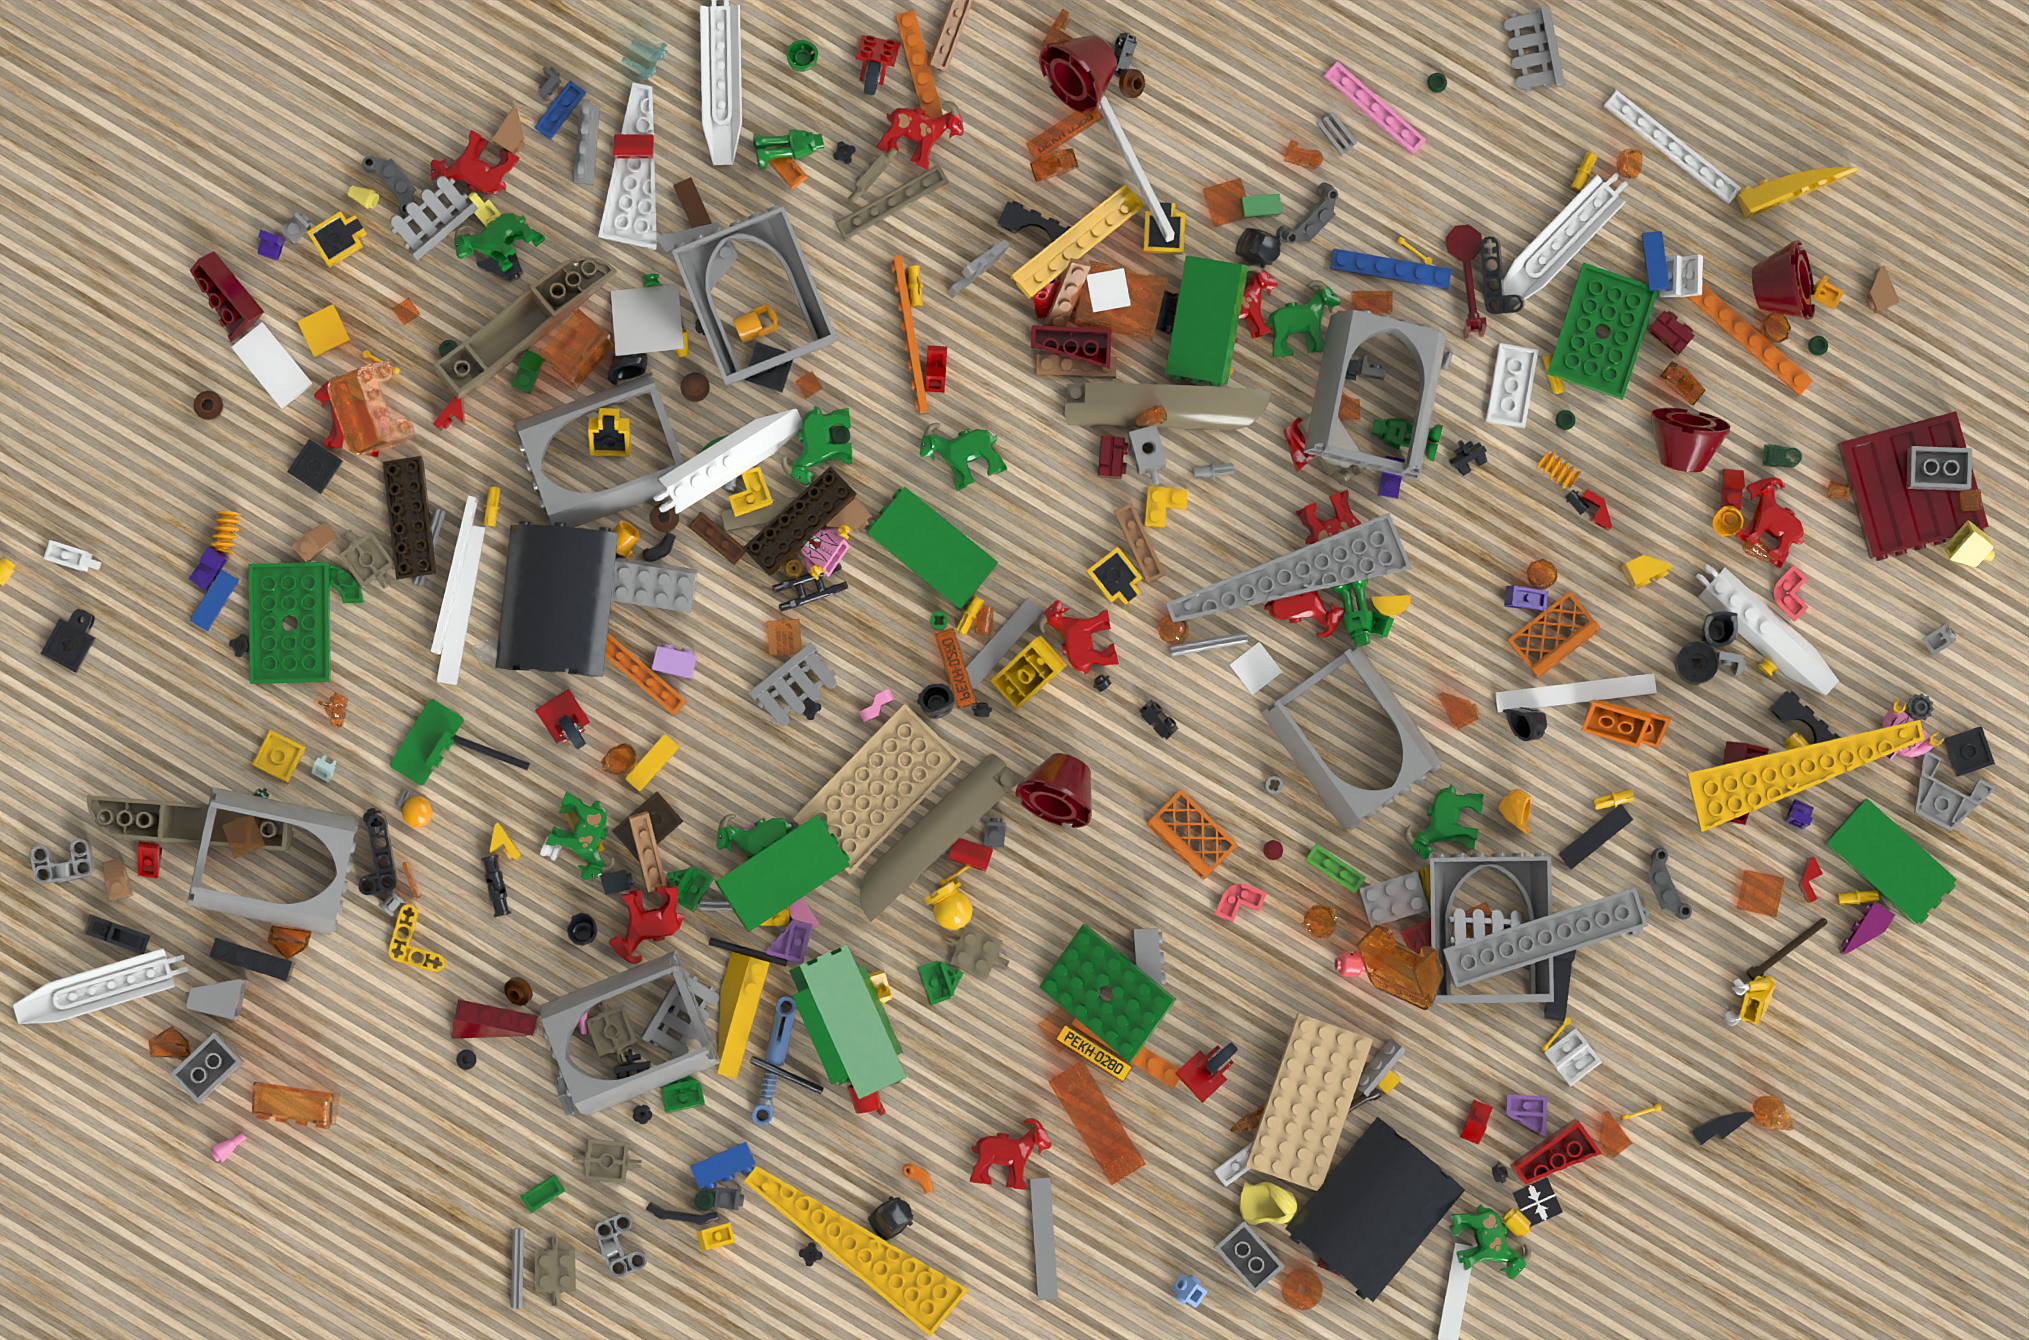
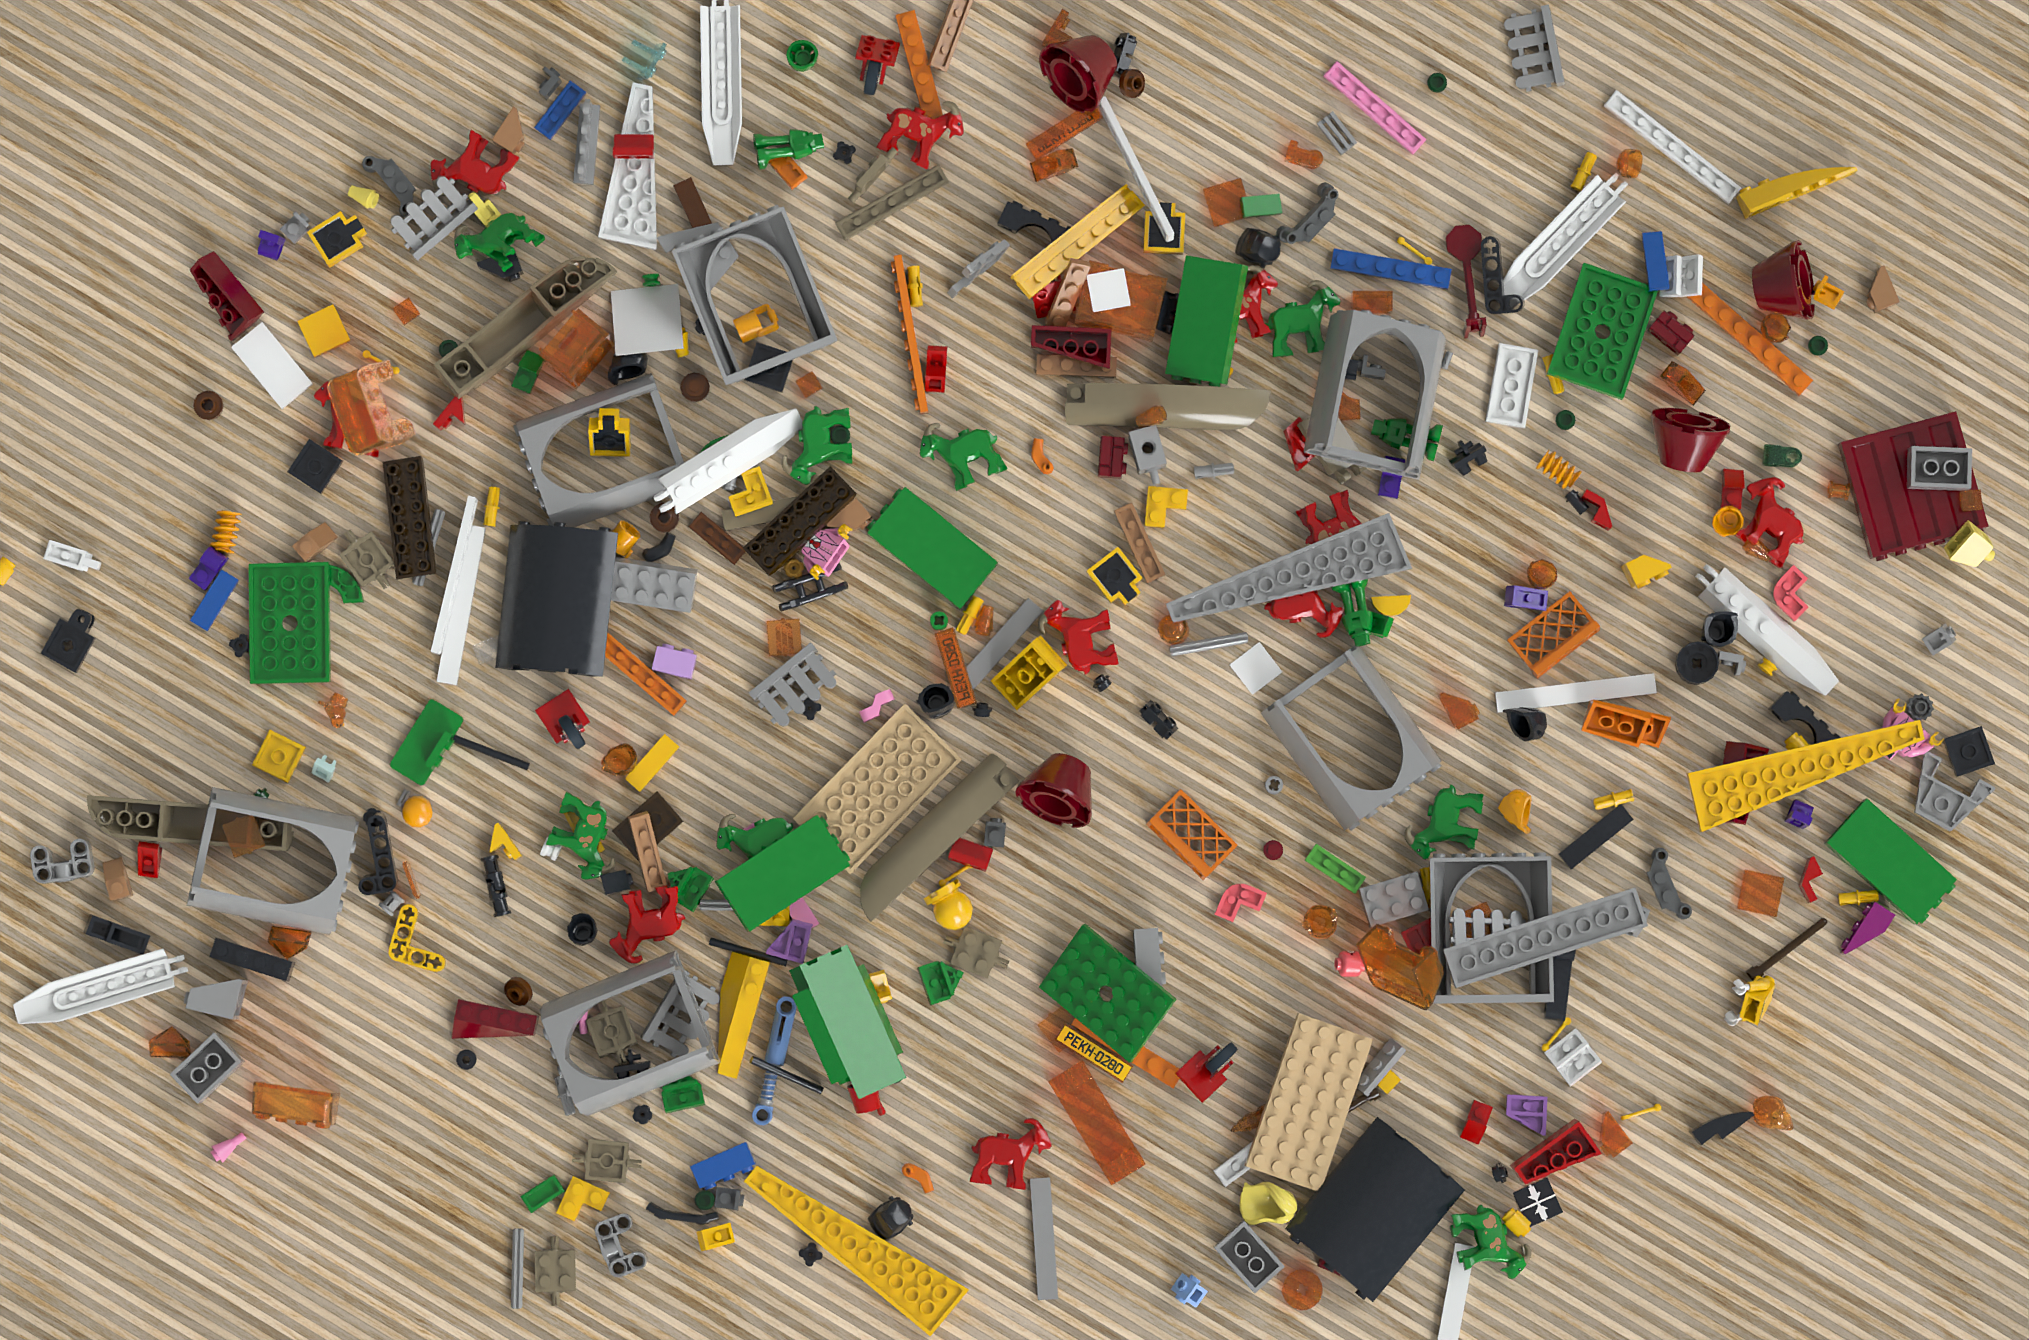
none -> yellow plate [556,1176,610,1221]
none -> orange arm [1031,438,1054,474]

